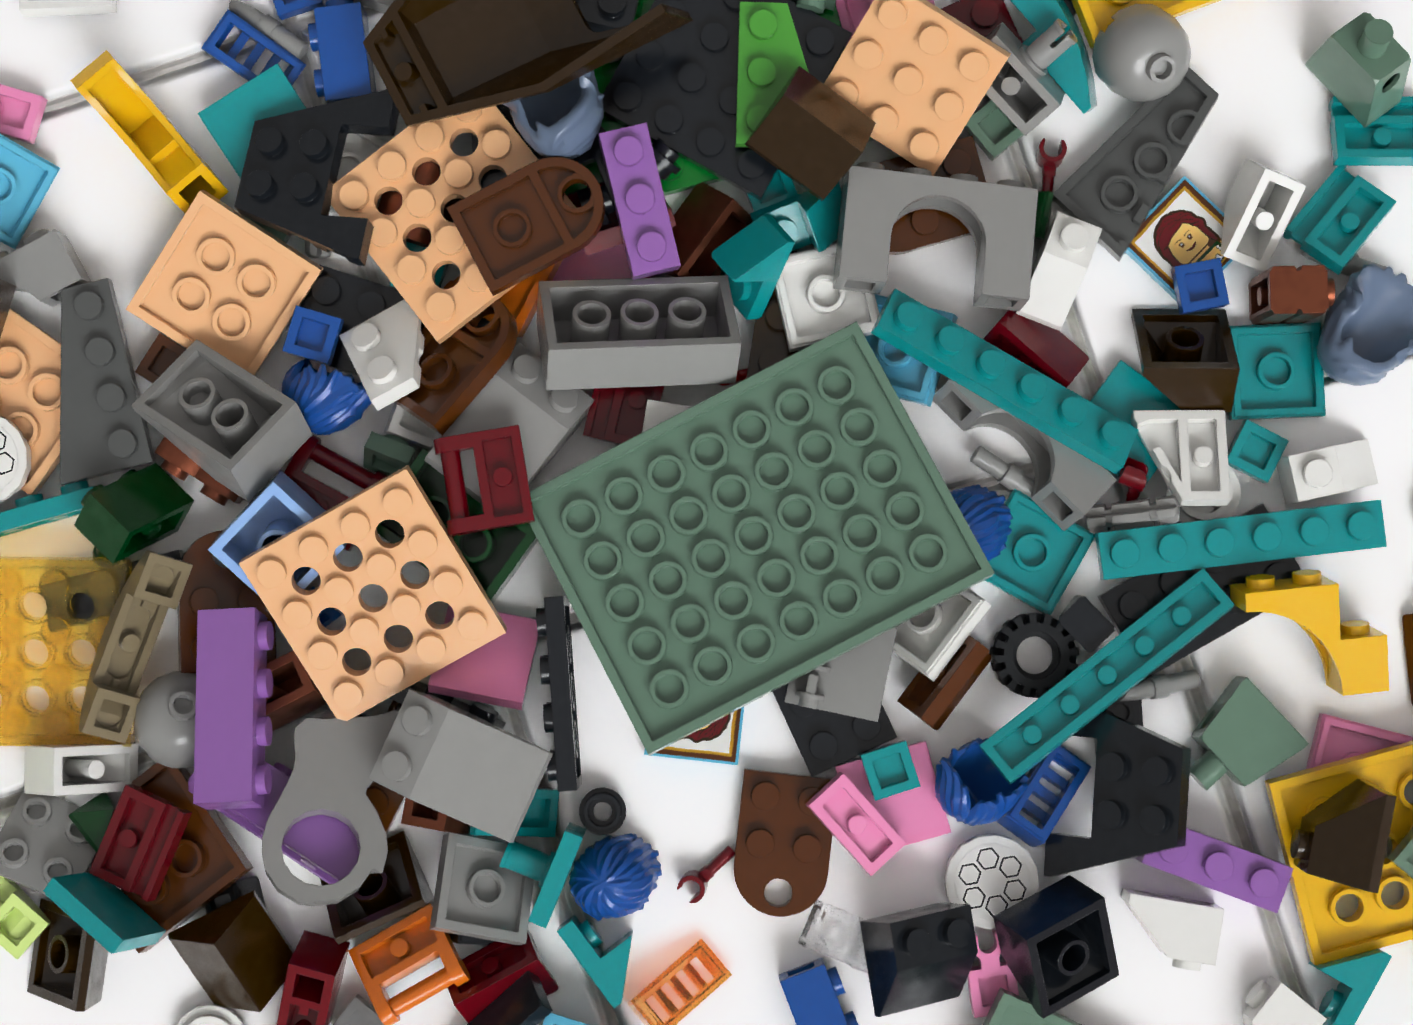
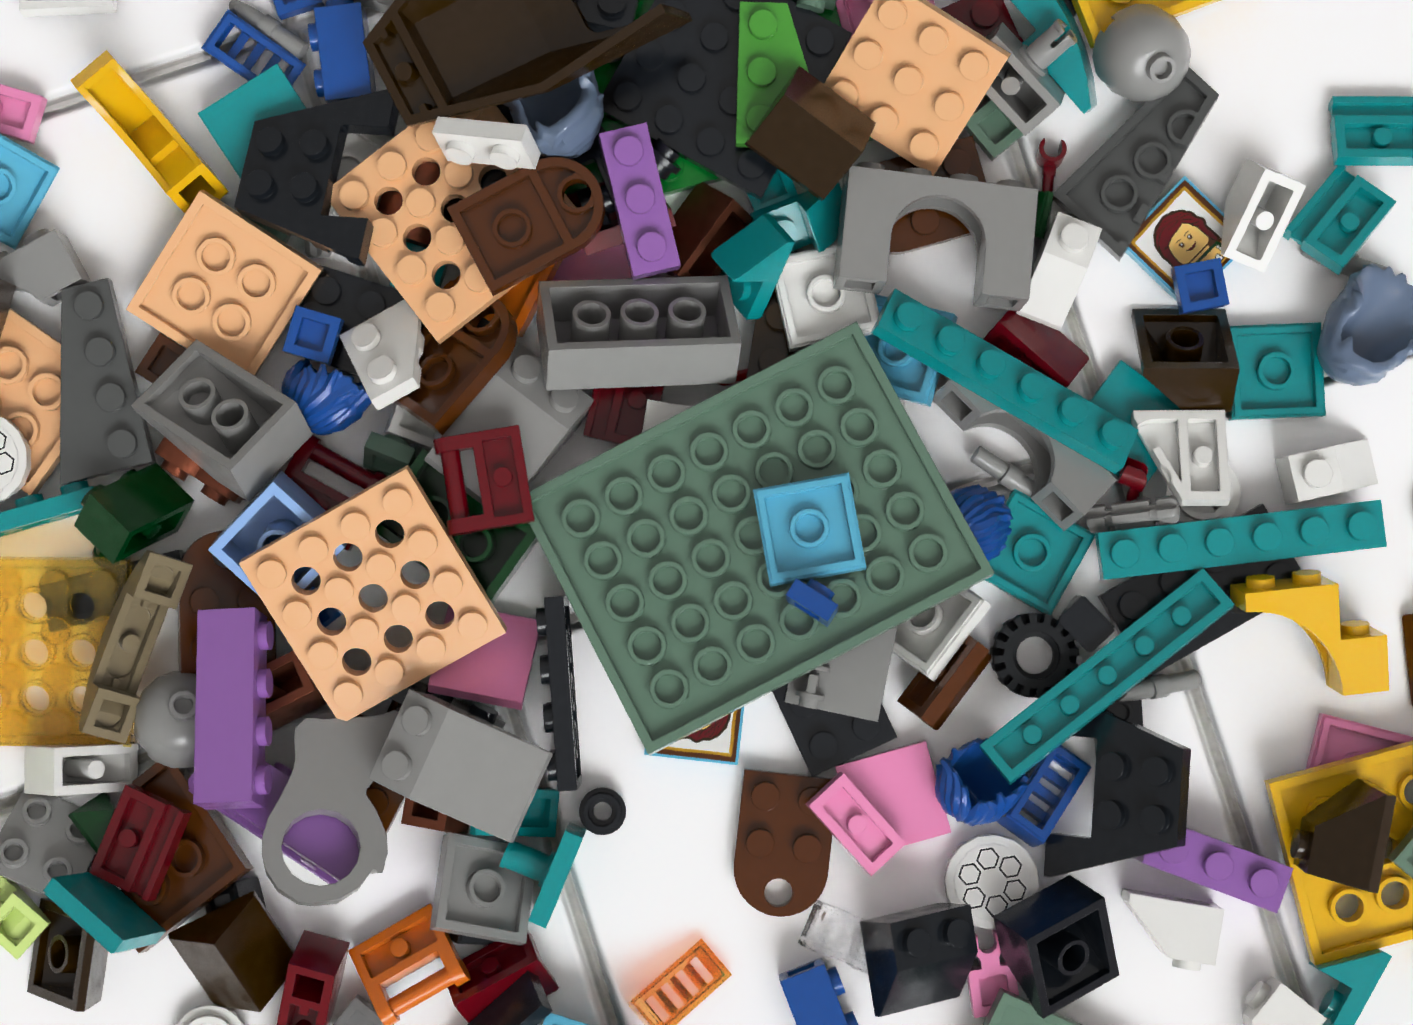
dark brown slope [320,831,434,944] -> none
teal slope [557,914,633,1009] -> none
blue hair [569,833,662,921] -> none
dark red hand [677,846,735,903] -> none
teal plate [859,740,920,801] -> none
sand green torso [1190,676,1309,791] -> none
teal plate [1228,419,1289,483] -> none
copper brick [1248,265,1335,325] -> none
sand green torso [1305,12,1411,128] -> none
none -> white plate [432,116,541,170]
none -> medium azure tile [753,472,866,587]
none -> blue plate [786,578,838,627]

